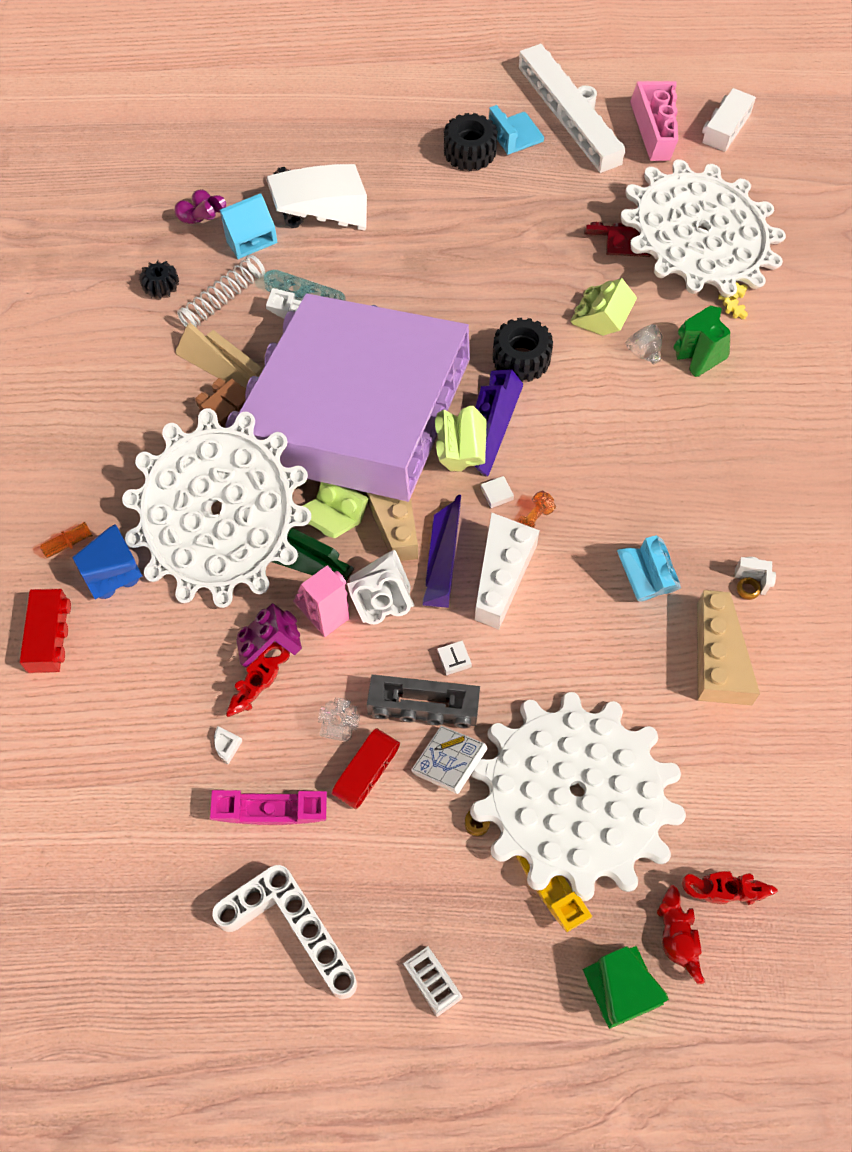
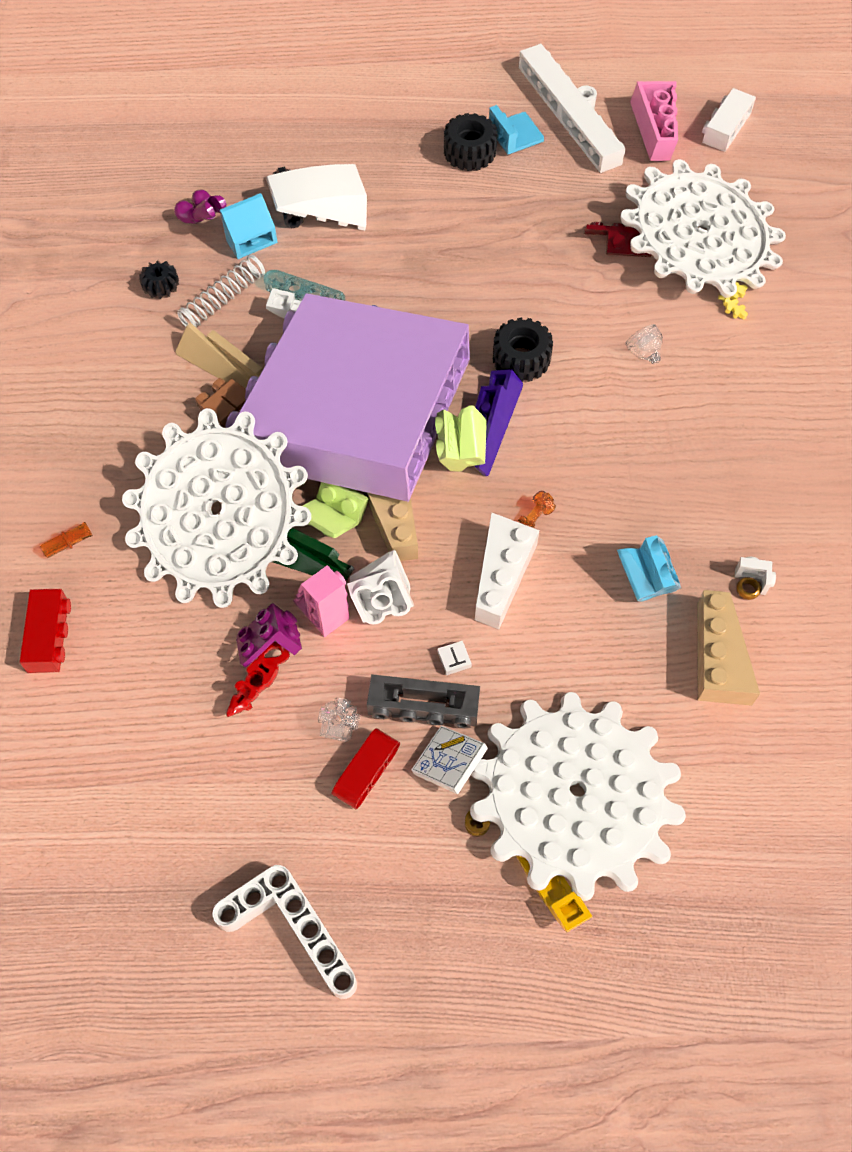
blue piece [72,524,143,599] -> none
dark pink slope [210,790,327,825] -> none
white tile [214,726,242,764] -> none
white slope [403,946,462,1017] -> none
dark purple wedge [423,495,461,608] -> none
white tile [481,476,514,508] -> none
yellowish green slope [570,278,637,335] -> none
green piece [582,946,669,1029] -> none
red animal [657,885,706,984] -> none
green piece [673,305,730,377] -> none
red animal [682,871,778,905] -> none

